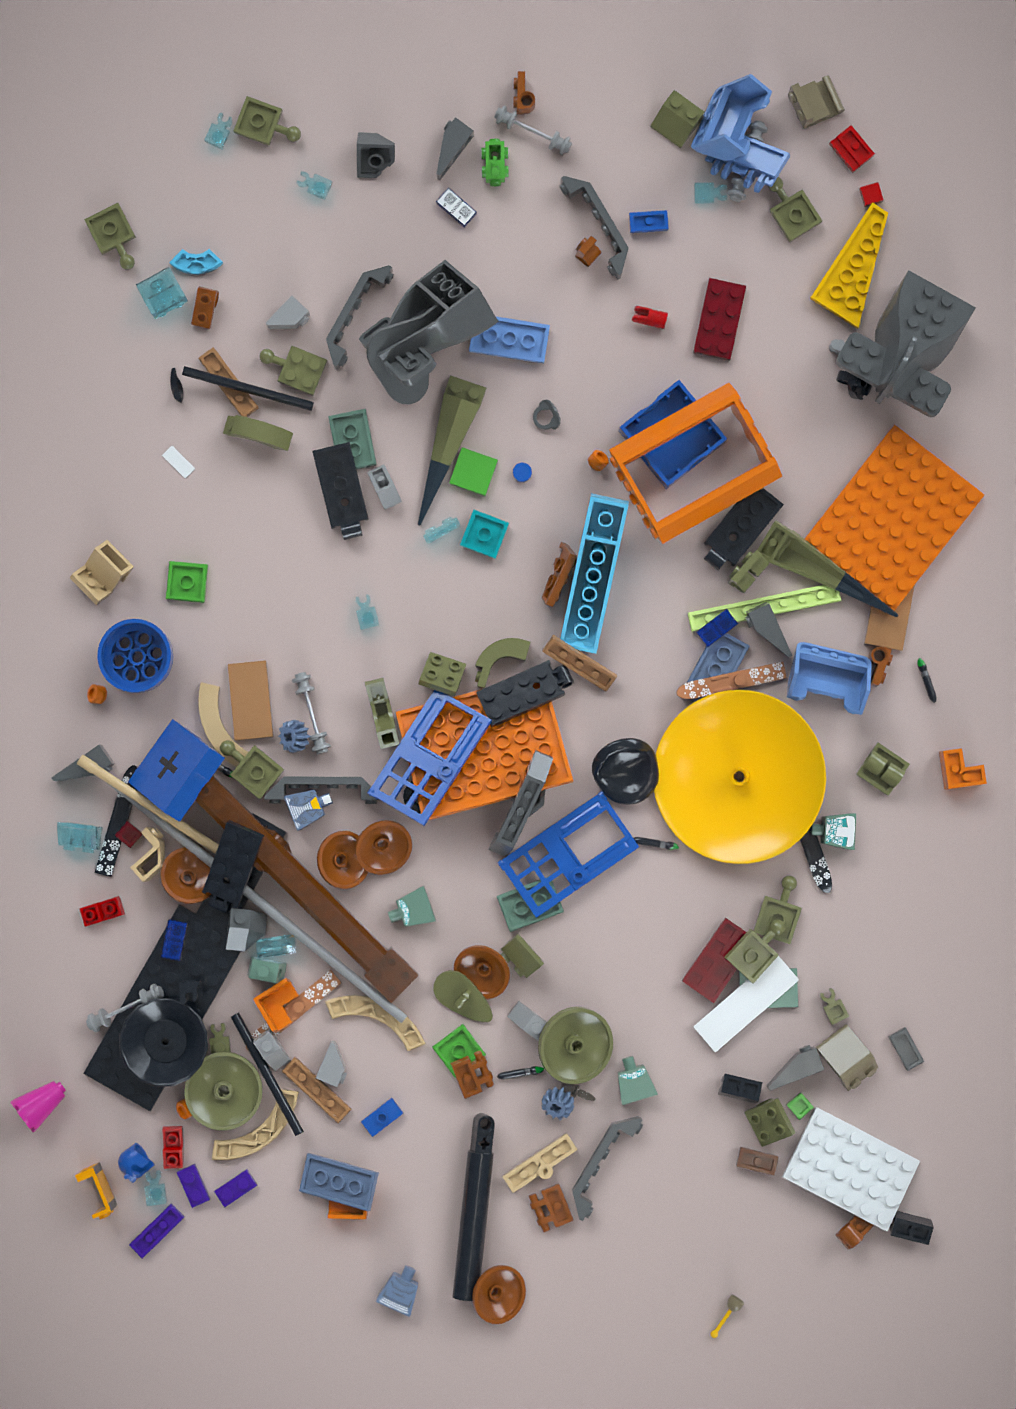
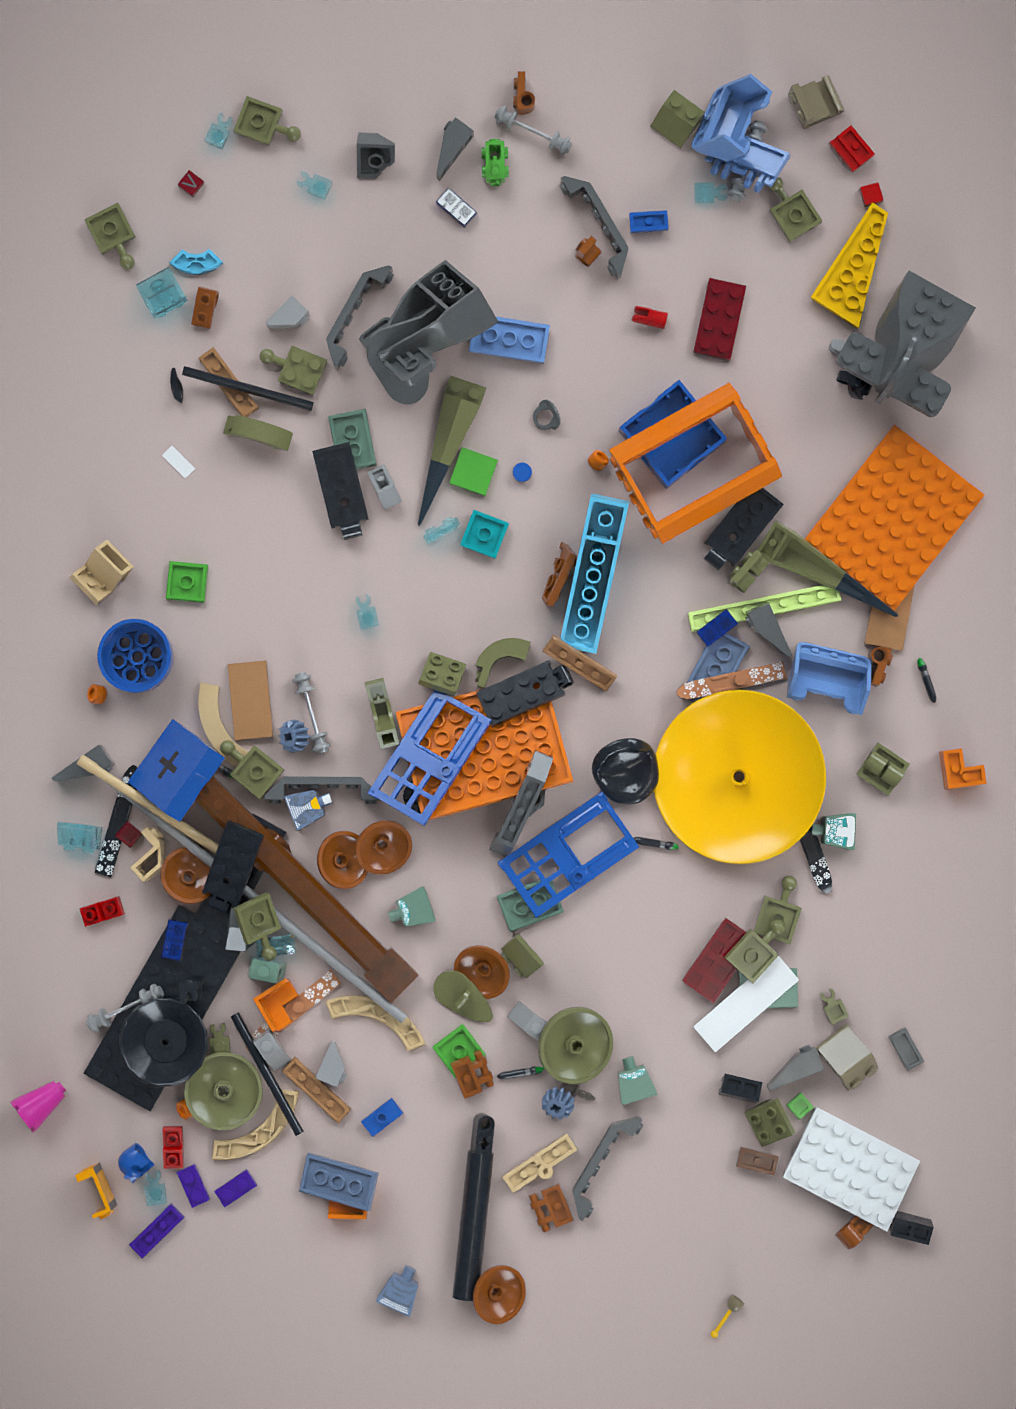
none -> dark red tile [177,170,205,197]
none -> olive plate [233,892,281,961]

